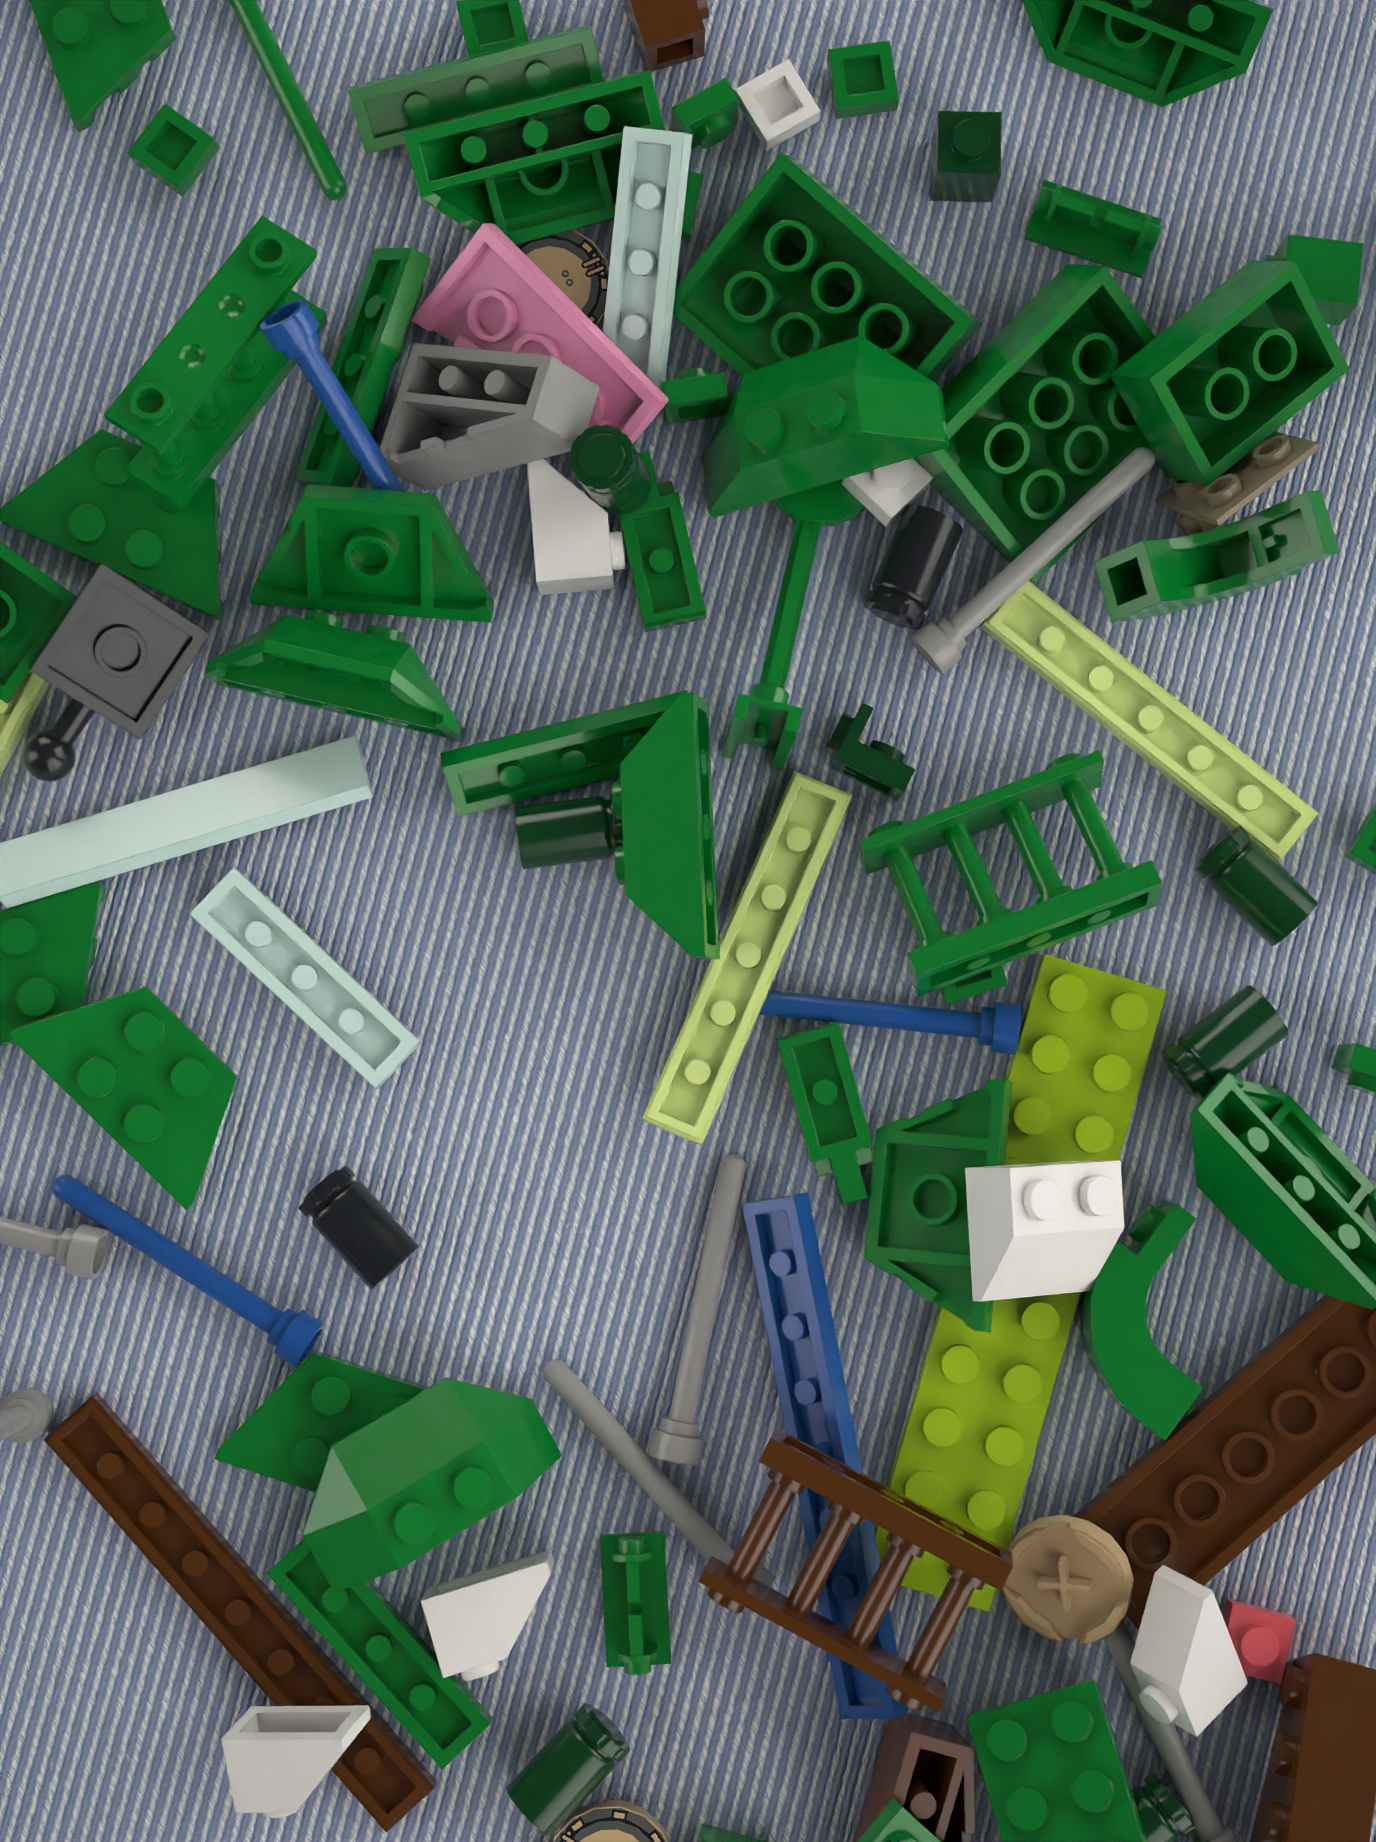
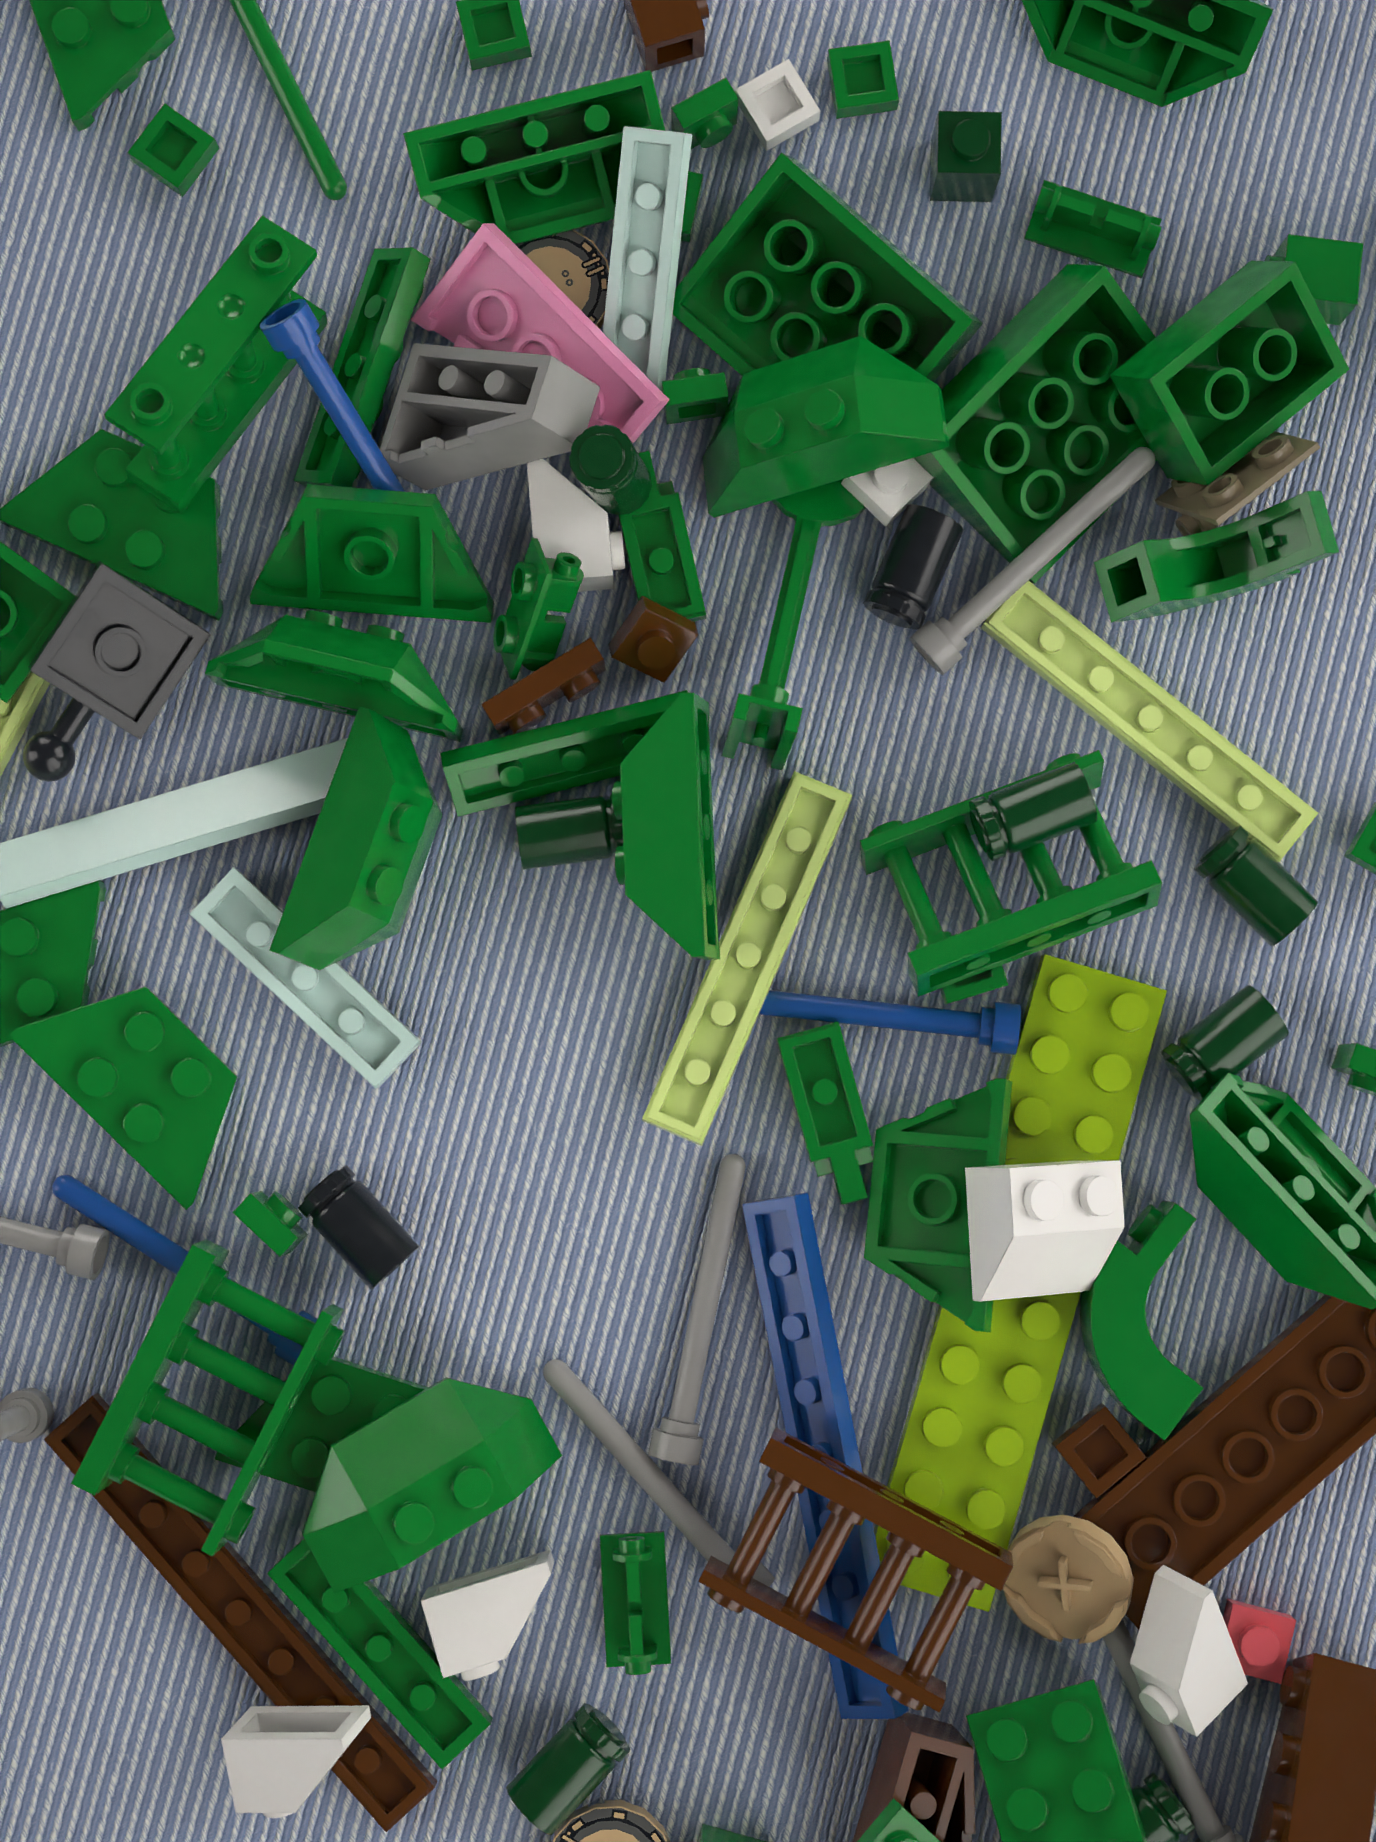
green plate [348,25,604,154] -> none
dark green bracket [827,702,915,801] -> none
none -> green fence [71,1239,345,1556]
none -> green plate [232,1191,308,1257]
none -> green wedge [269,706,443,970]
none -> reddish brown plate [481,637,606,735]
none -> green hinge [493,538,584,680]
none -> reddish brown plate [608,596,698,683]
none -> dark green piece [969,762,1097,861]
none -> reddish brown plate [1051,1403,1147,1498]

